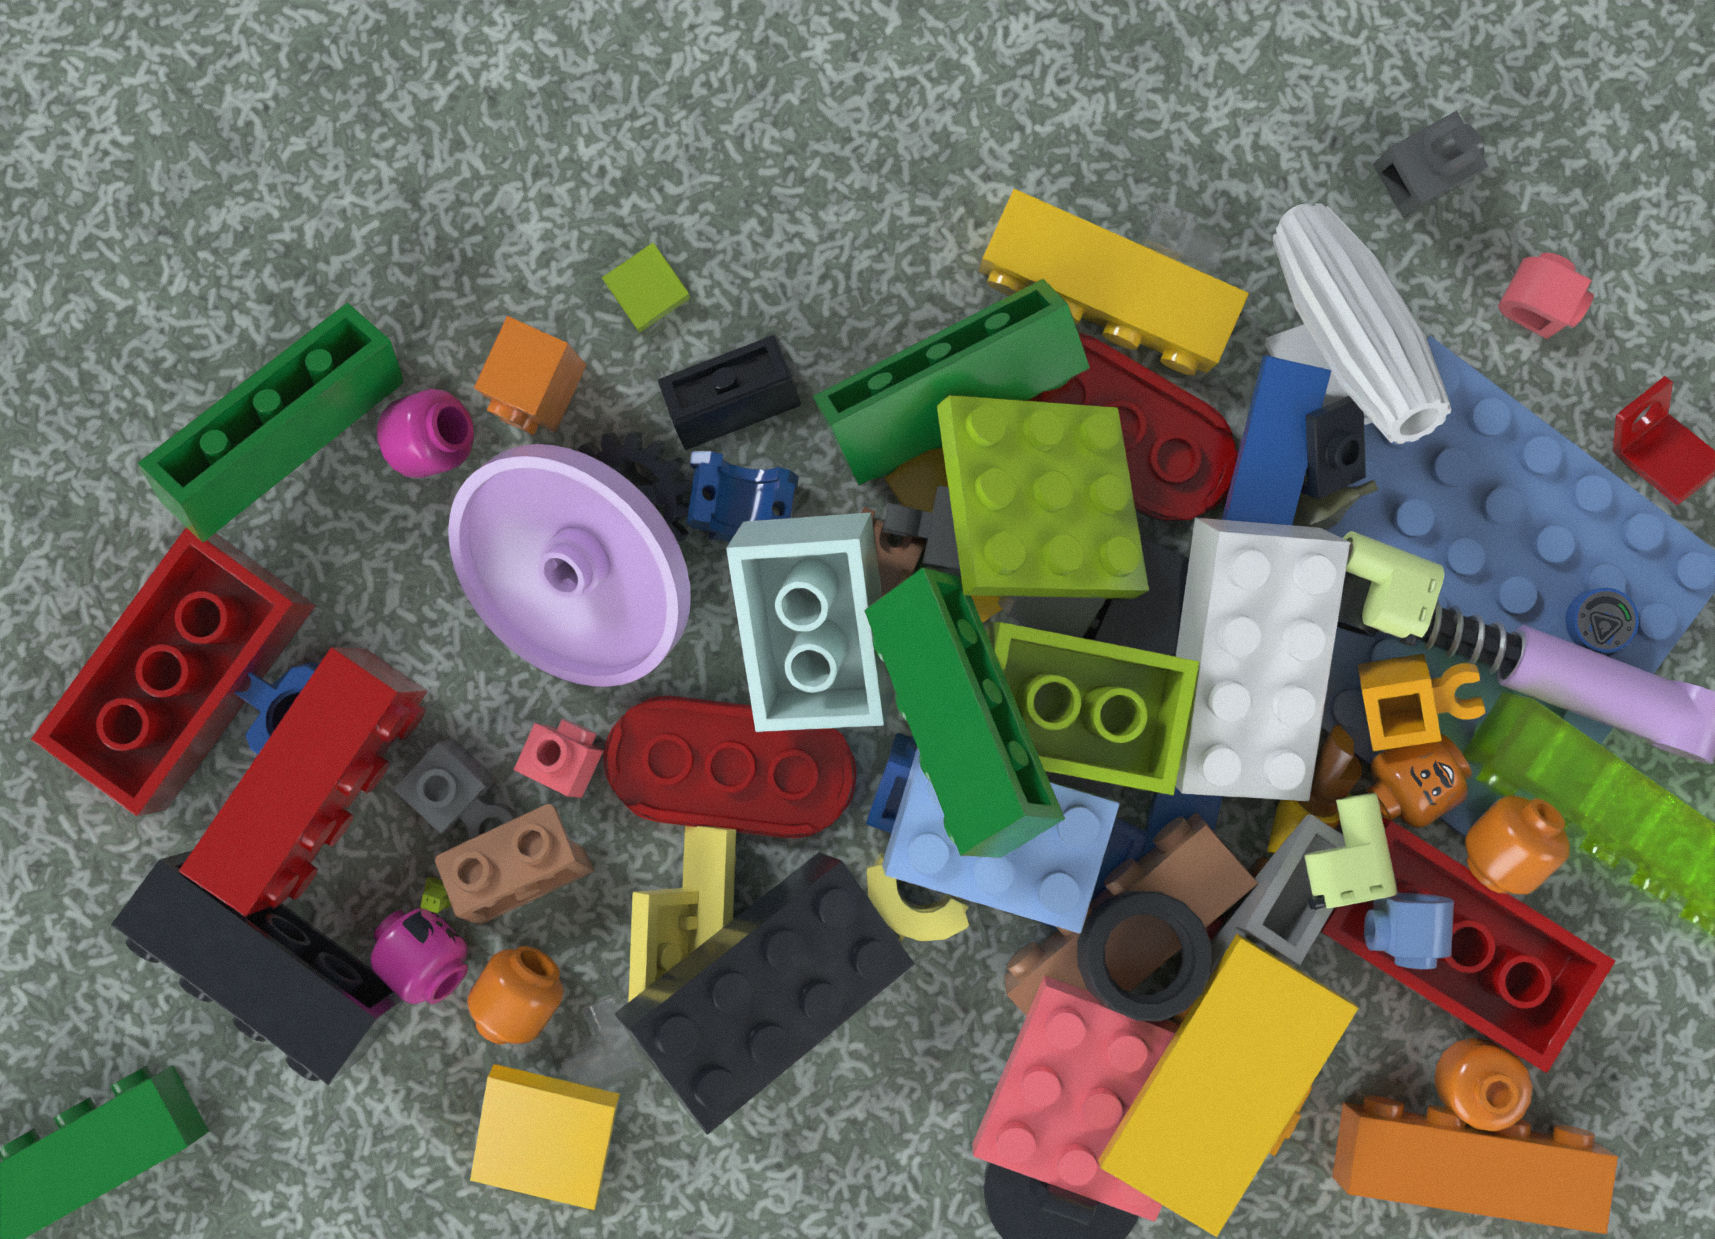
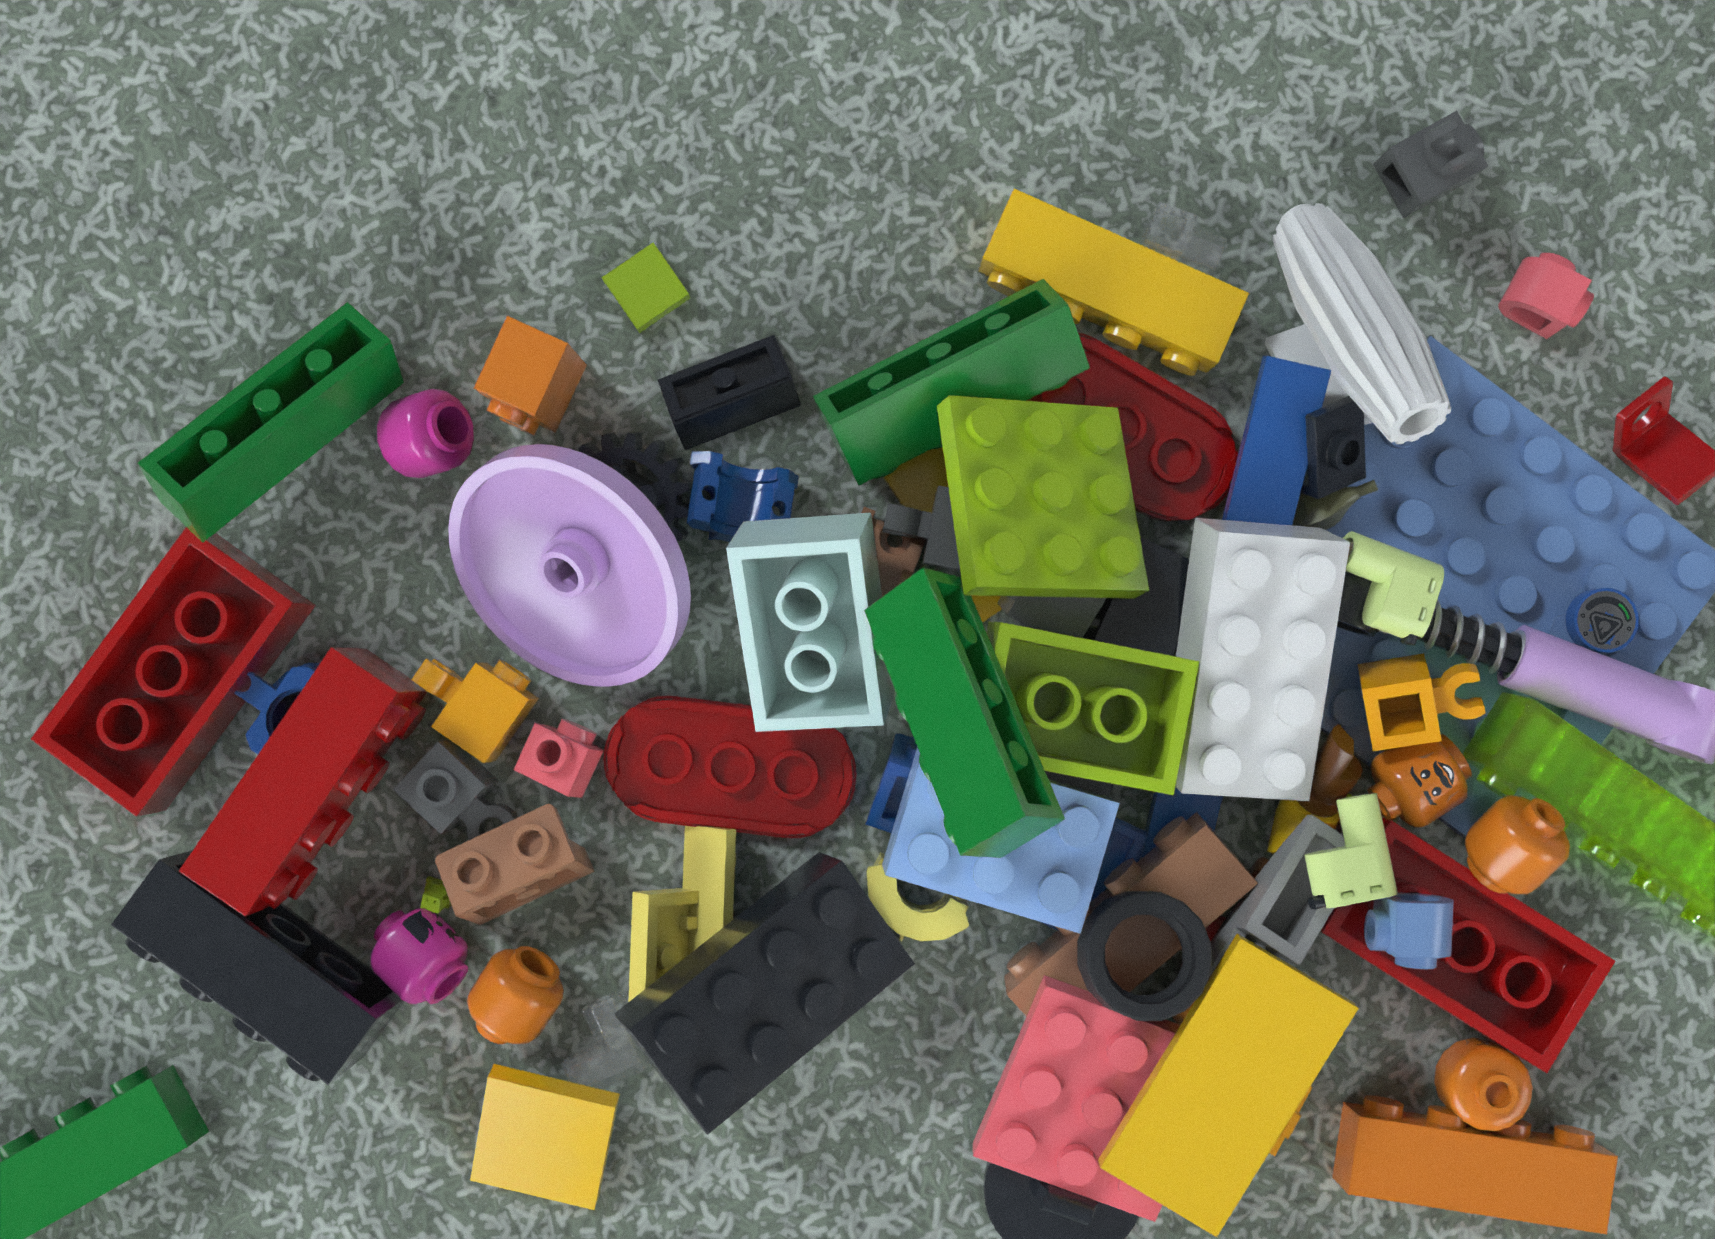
none -> light orange brick [411,658,539,764]

